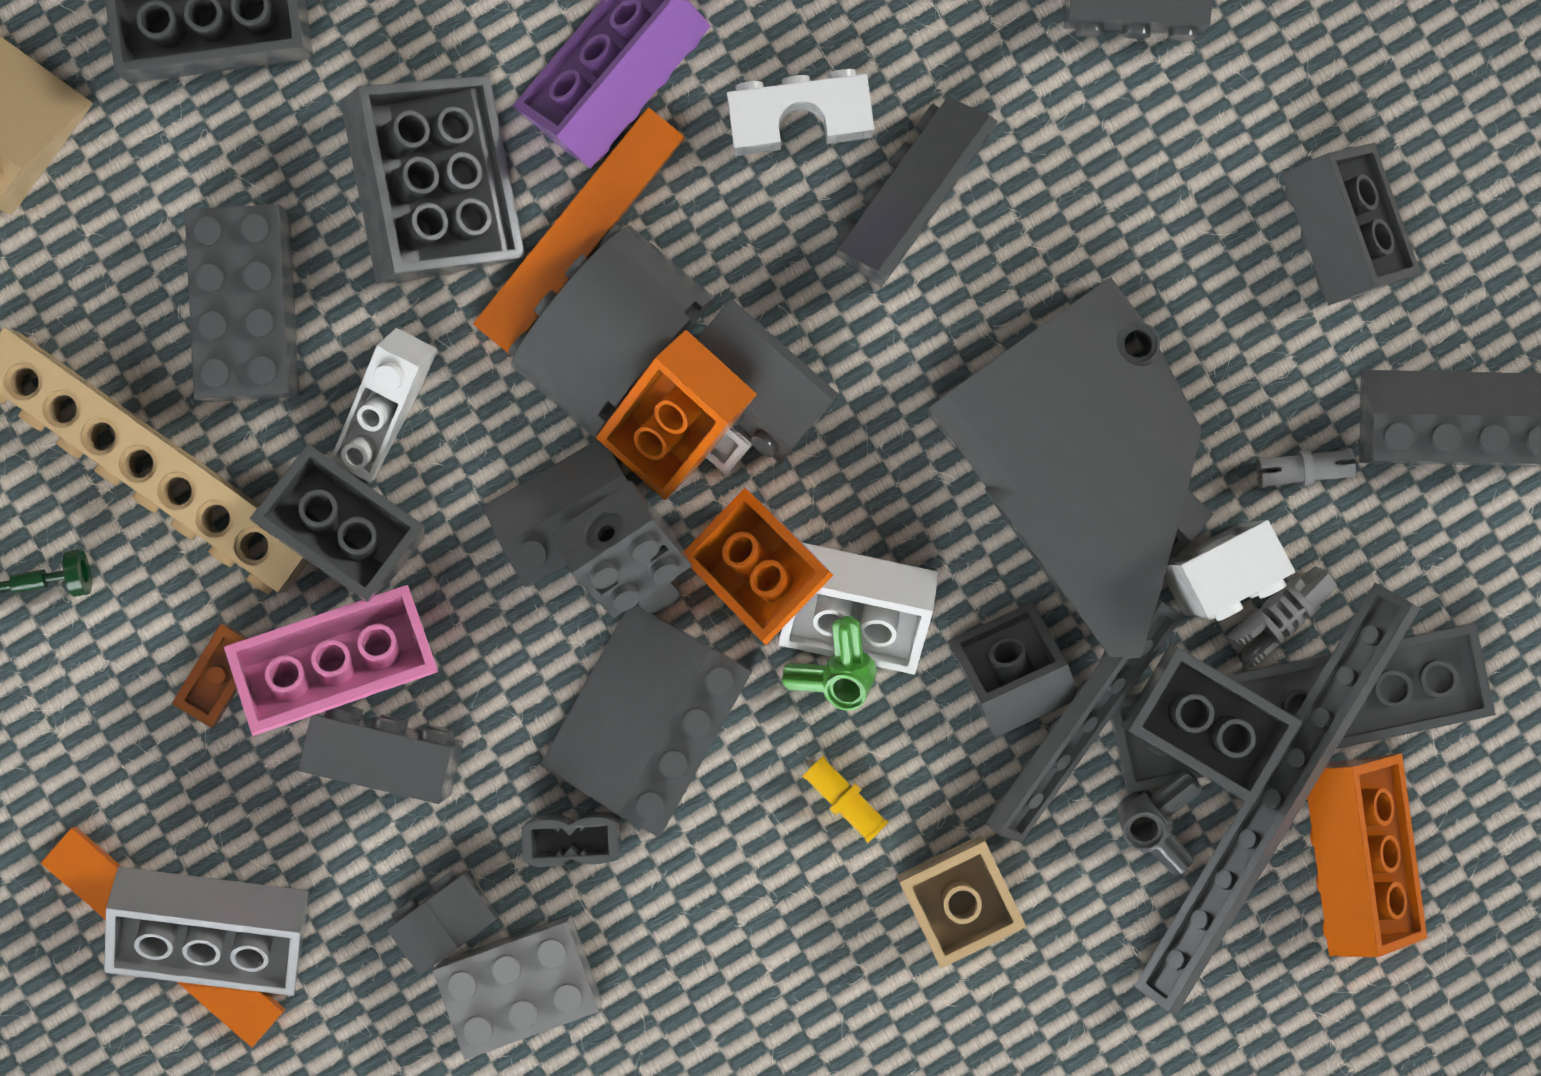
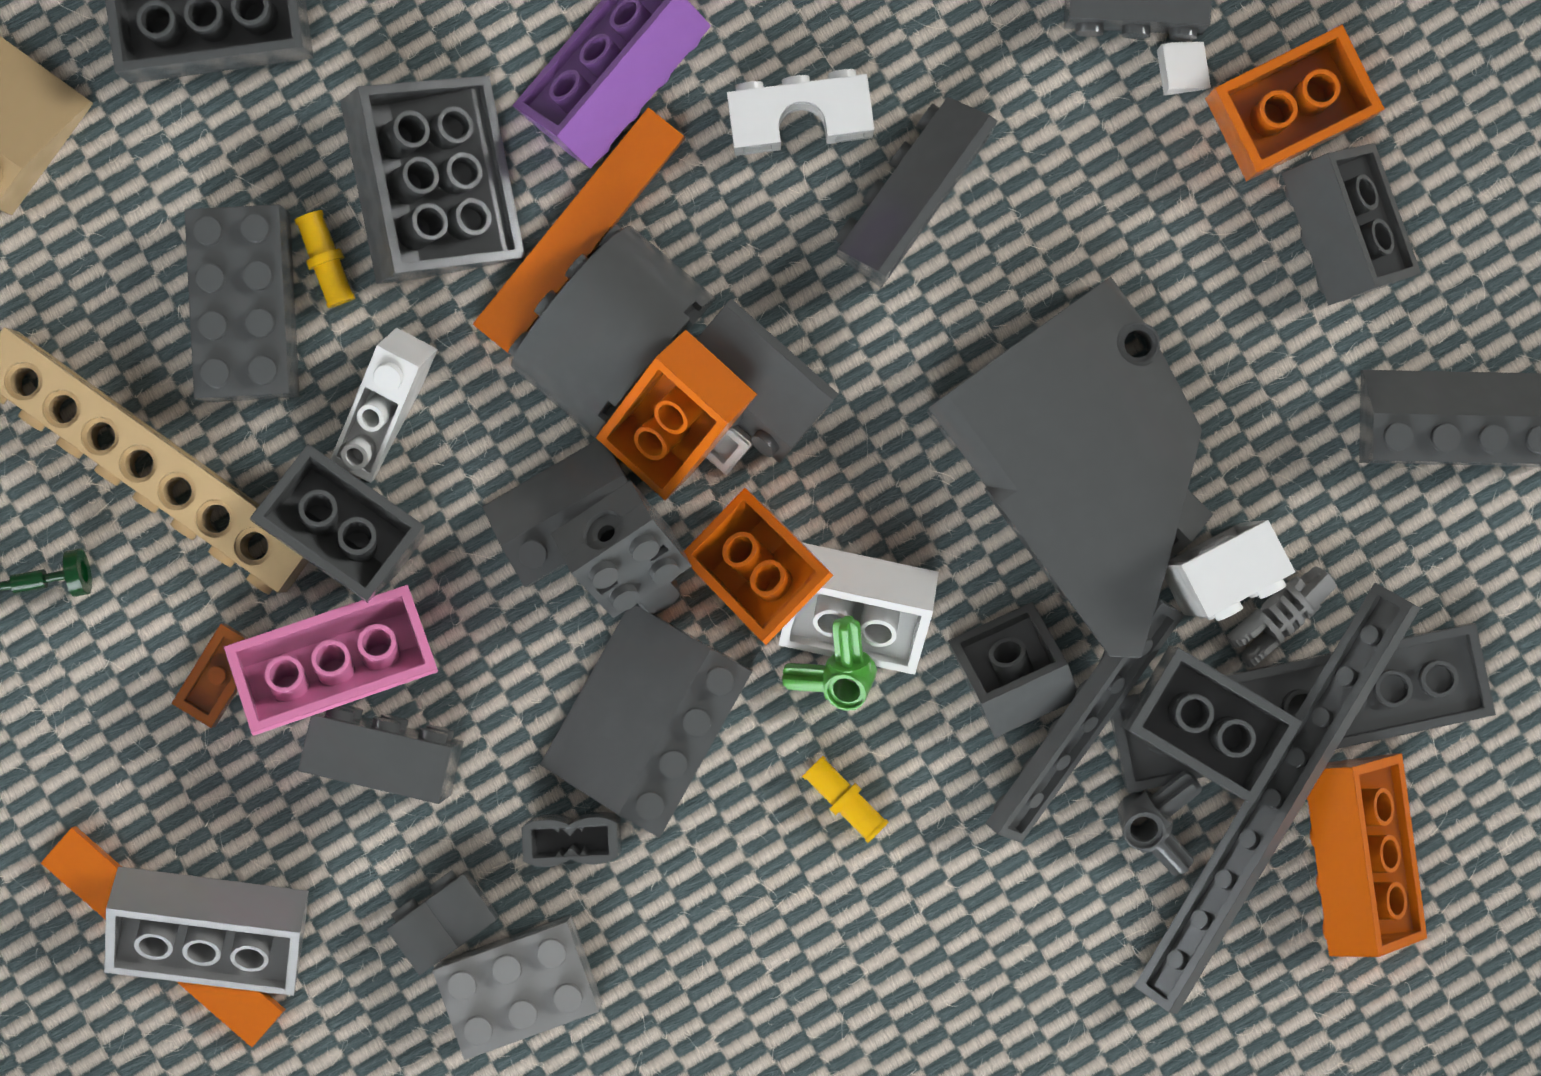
tan brick [896,835,1026,968] -> none
light grey pin [1256,448,1356,488] -> none
none -> yellow pin [294,210,355,308]
none -> white slope [1157,42,1211,96]
none -> orange brick [1205,25,1385,182]

